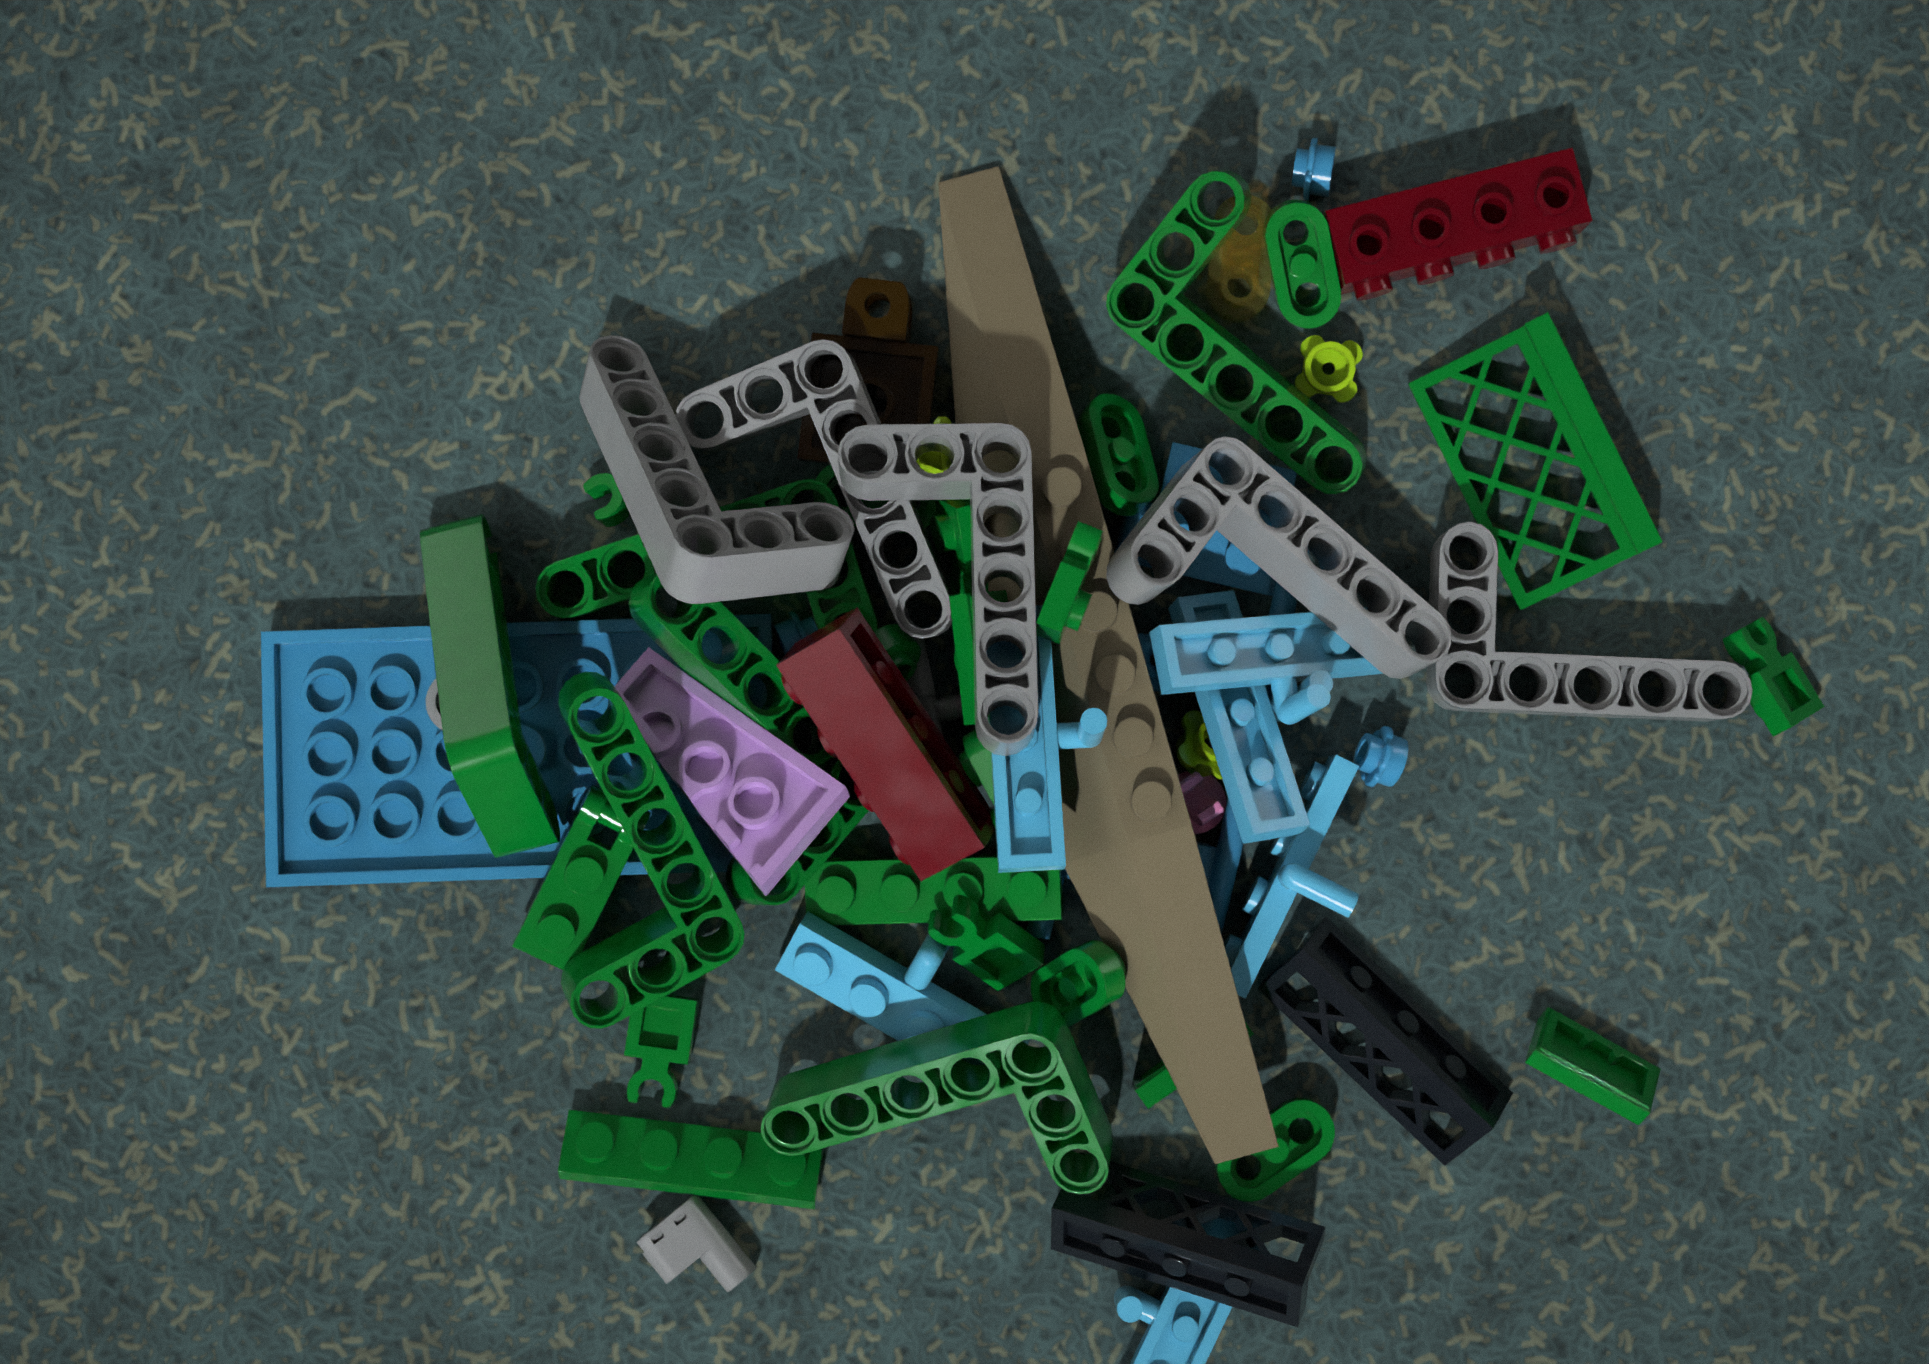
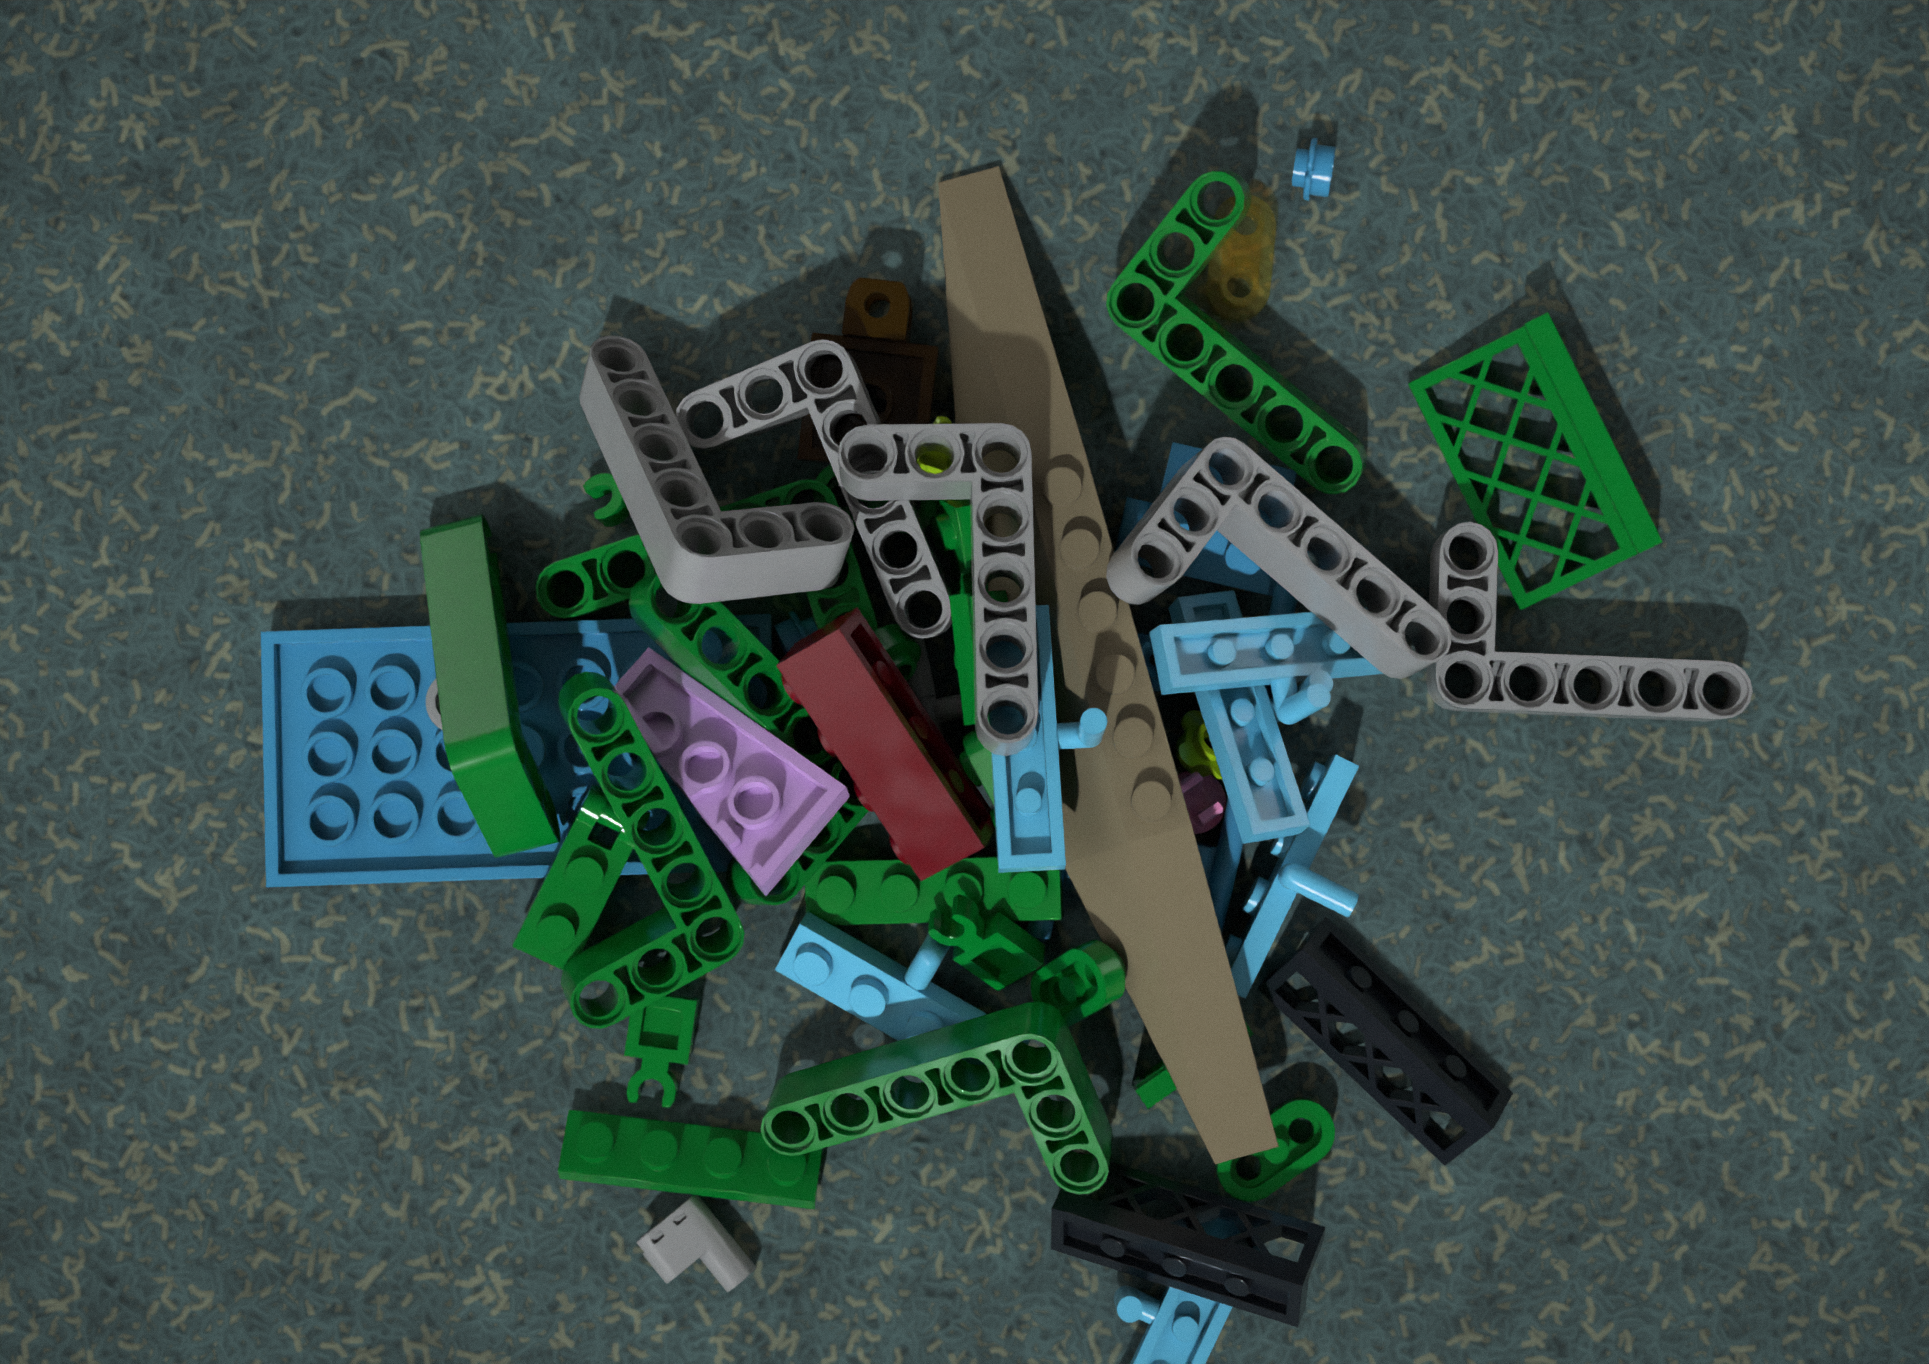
green plate [1036,521,1103,644] -> none
green plate [1077,394,1159,516] -> none
green plate [1263,199,1341,329] -> none
lime plate [1295,335,1363,403] -> none
dark red brick [1323,147,1593,301] -> none
dark azure plate [1353,726,1409,787] -> none
green plate [1525,1007,1661,1125] -> none
green plate [1723,617,1825,737] -> none

